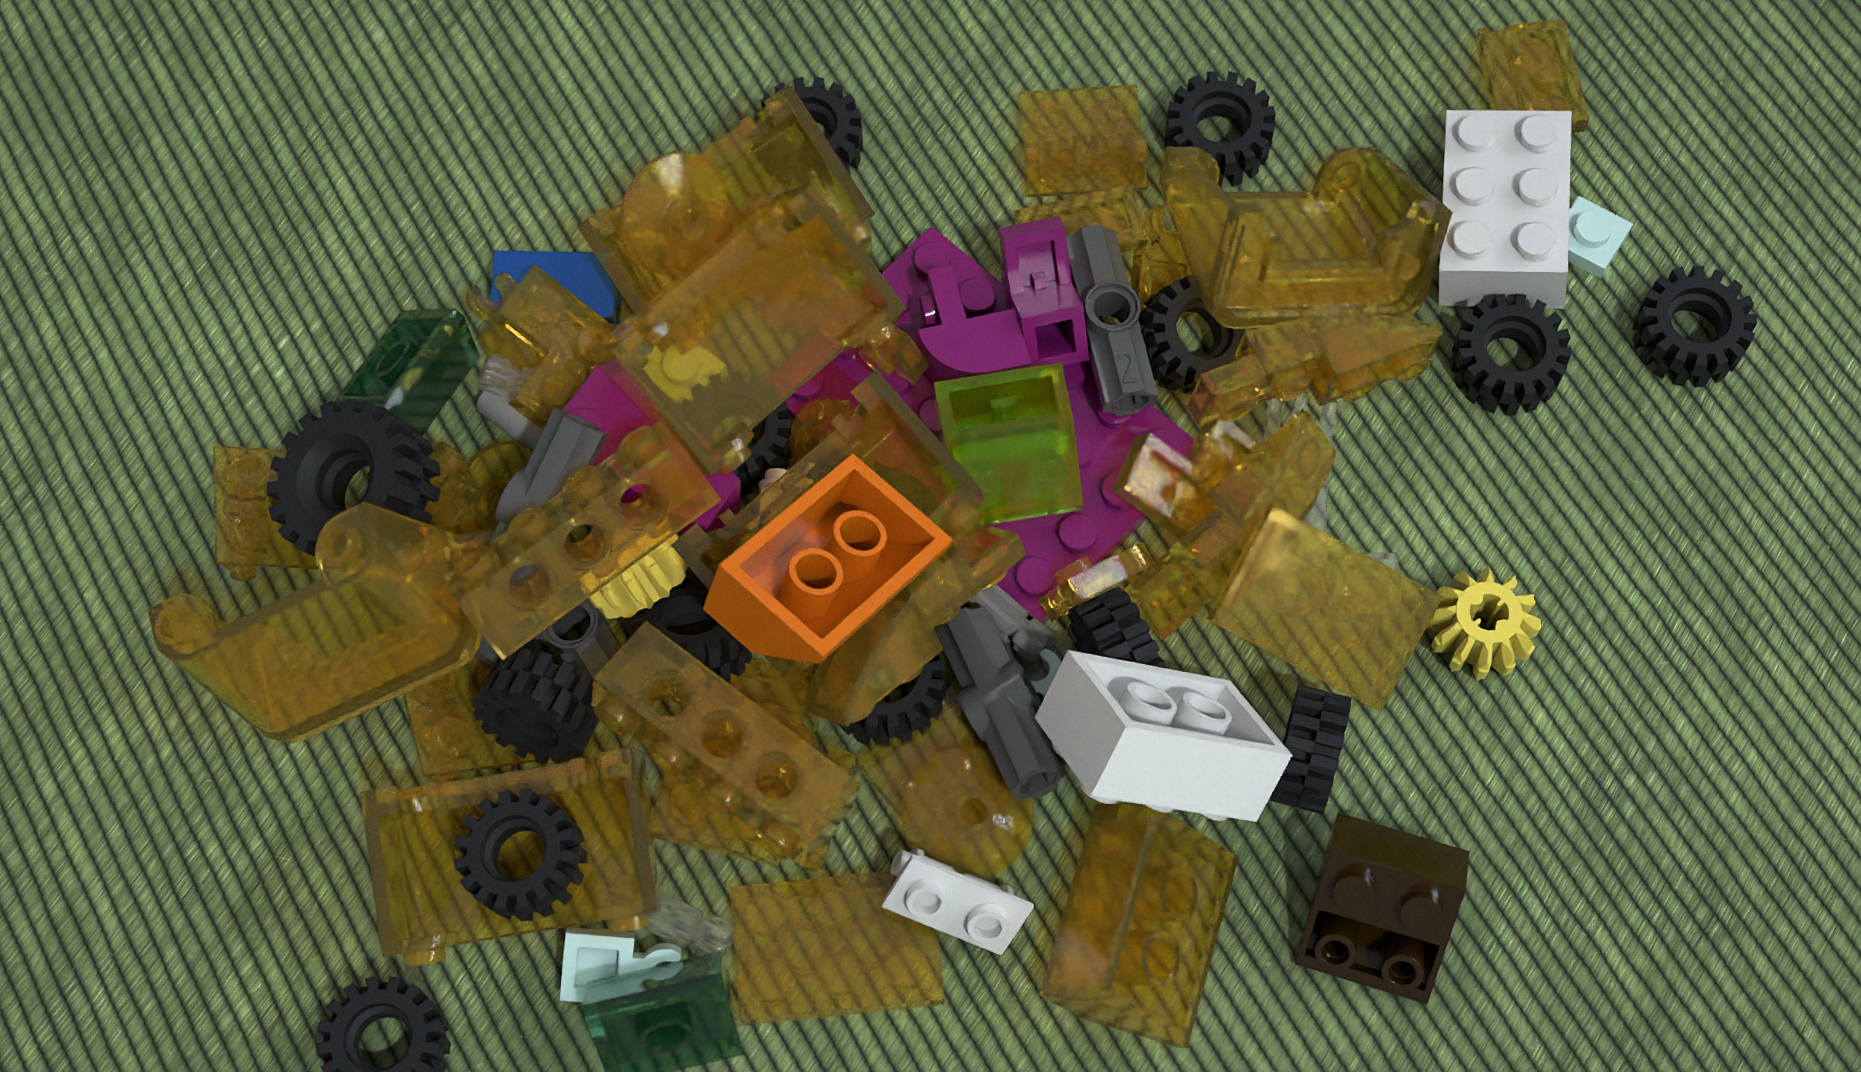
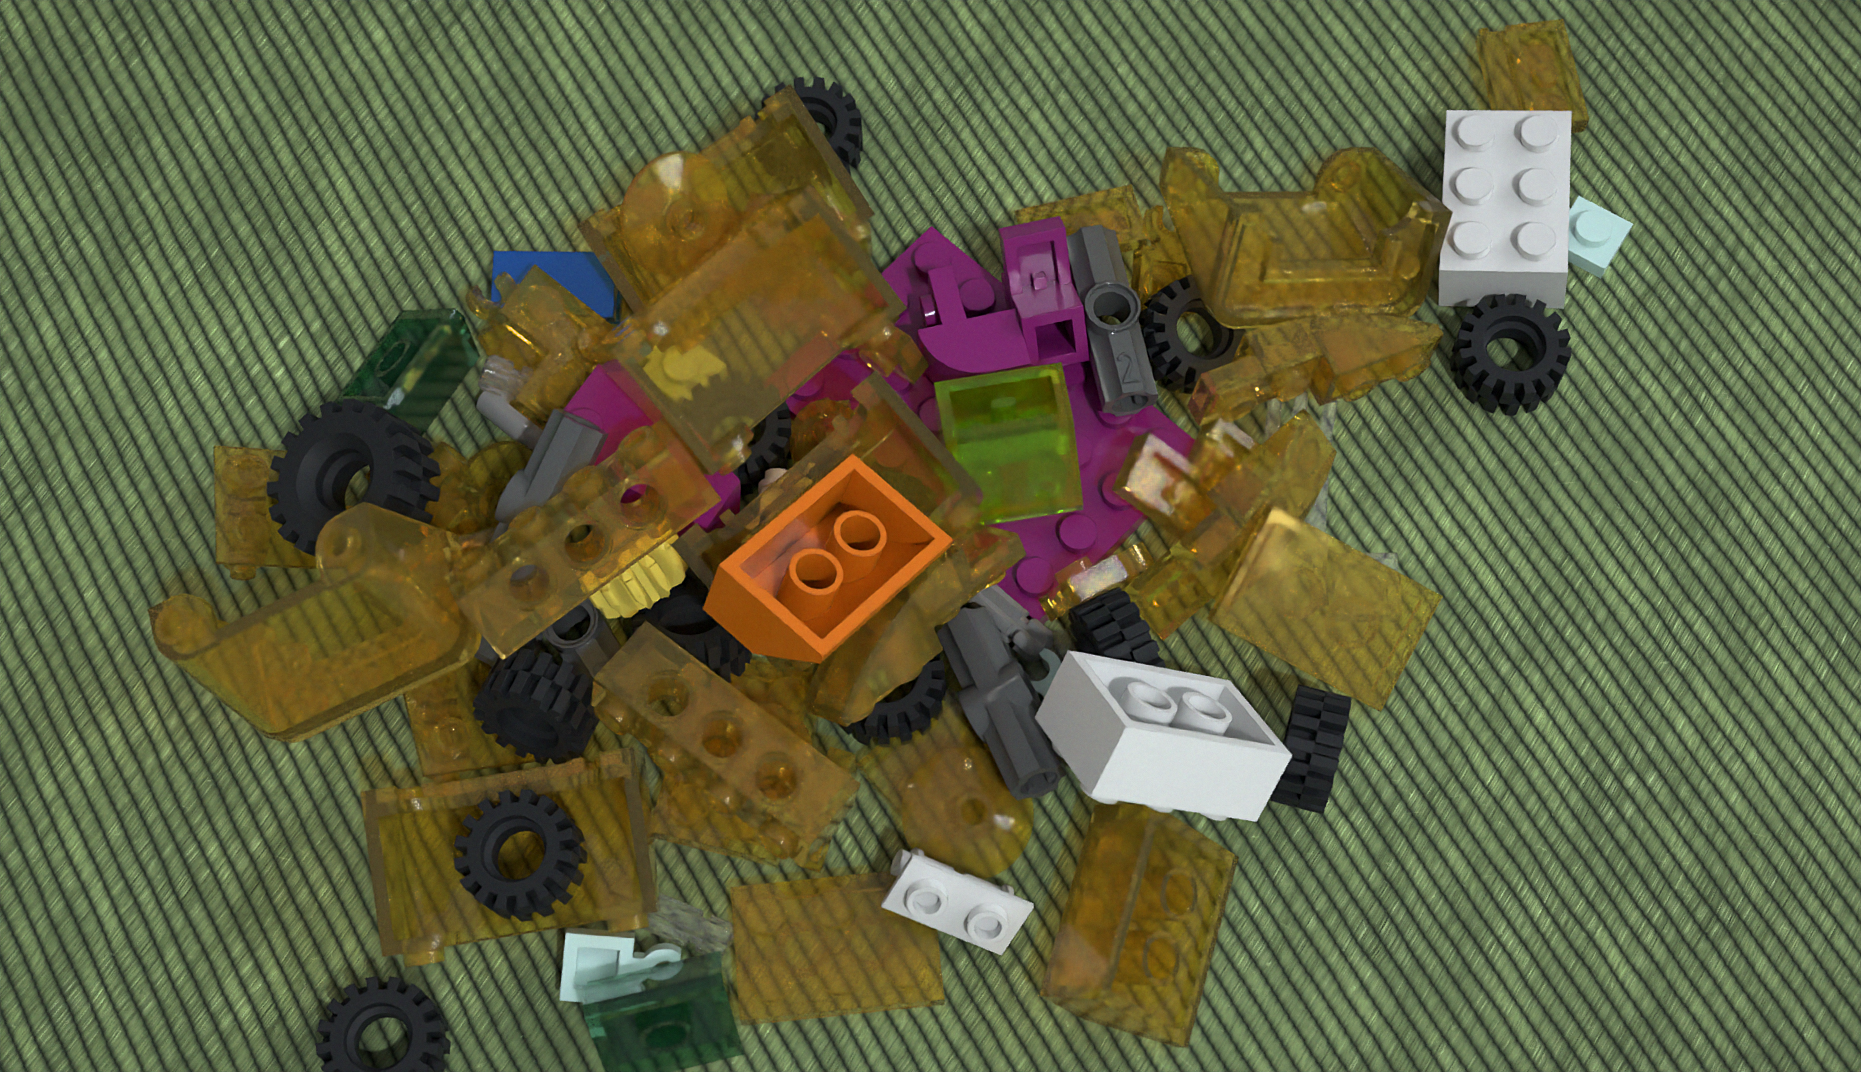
clear yellow hinge [1019,85,1148,197] -> none
black tyre [1164,71,1276,188] -> none
dark brown slope [1295,812,1469,1004] -> none
light yellow gear [1426,566,1541,681] -> none
black tyre [1632,265,1757,387] -> none

